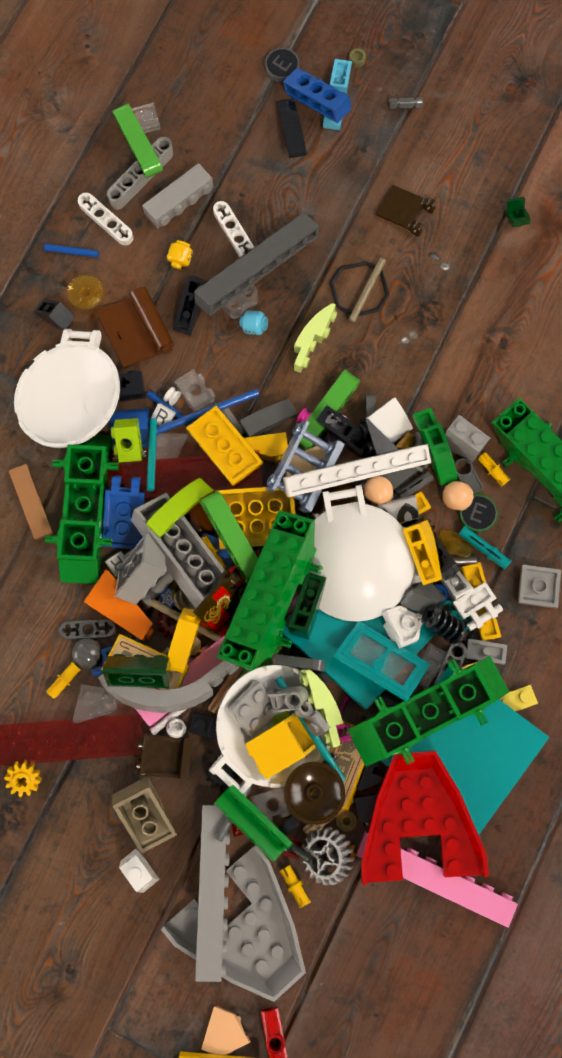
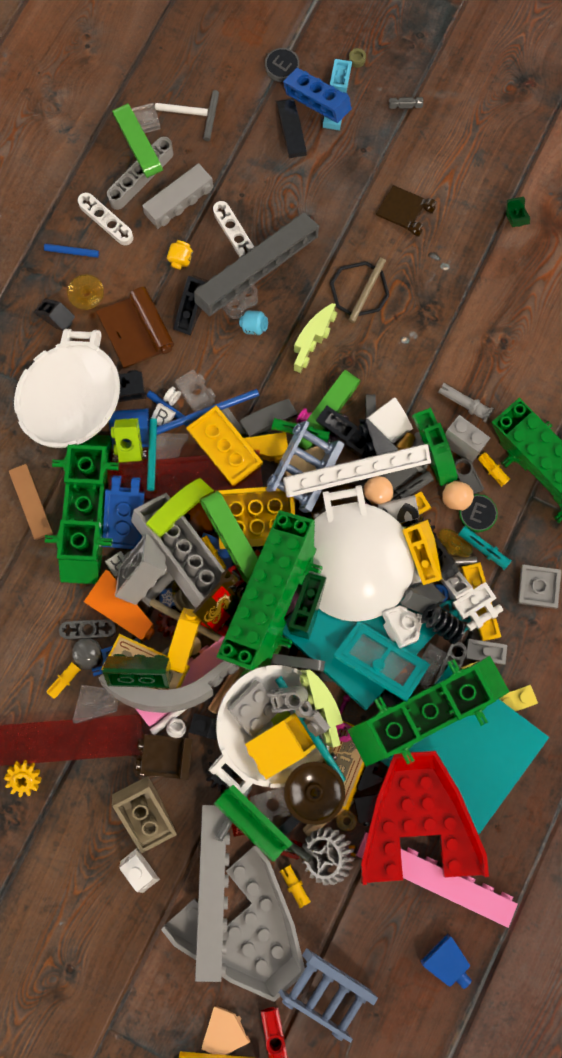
none -> white bar [155,103,208,116]
none -> dark grey bar [203,90,219,141]
none -> green pin [272,418,330,443]
none -> sand blue fence [278,948,378,1043]
none -> blue torso [420,934,472,989]
none -> light grey pin [438,383,494,423]

